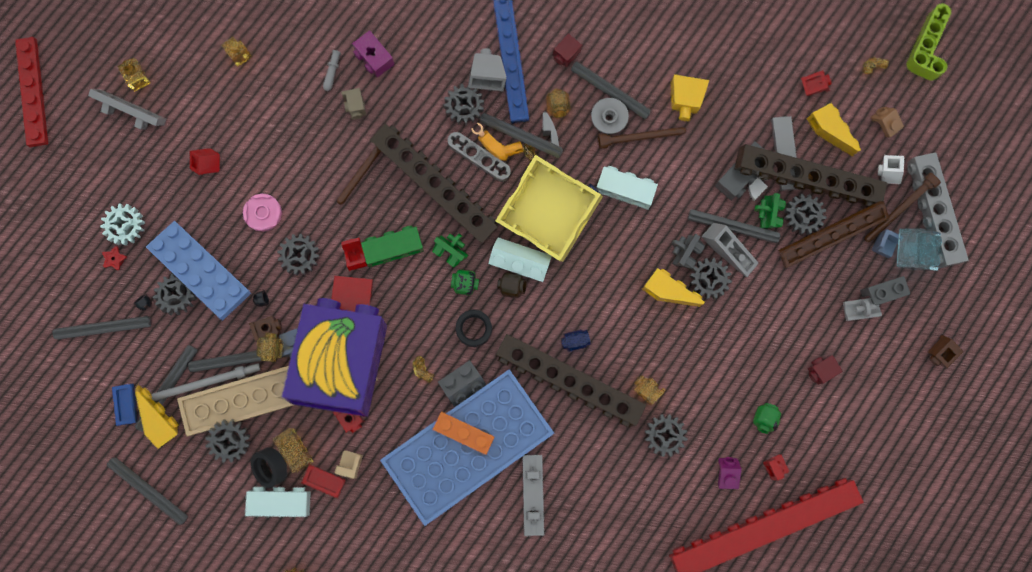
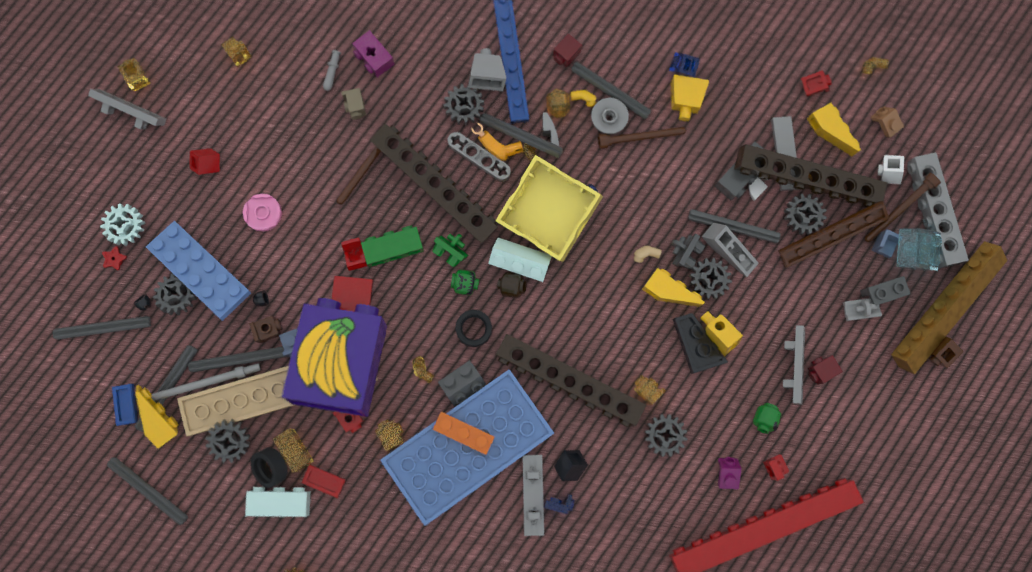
red plate [15,37,48,147] -> none
clear yellow head [256,333,283,362] -> none
dark grey gear [277,234,320,276] -> none
tan panel [335,450,363,479] -> none
clear blue brick [561,329,591,352] -> none
light aqua brick [595,166,658,210] -> none
green hips [754,193,786,229] -> none
lime beam [906,4,951,81] -> none
none -> clear yellow brick [375,419,405,451]
none -> clear blue bracket [543,493,575,514]
none -> black panel [554,450,588,481]
none -> yellow arm [570,90,597,107]
none -> tan arm [634,246,662,263]
none -> clear blue brick [669,52,700,77]
none -> black wing [672,313,728,374]
none -> yellow torso [700,311,743,356]
none -> light grey hinge [783,325,805,405]
none -> pearl gold brick [891,241,1008,375]

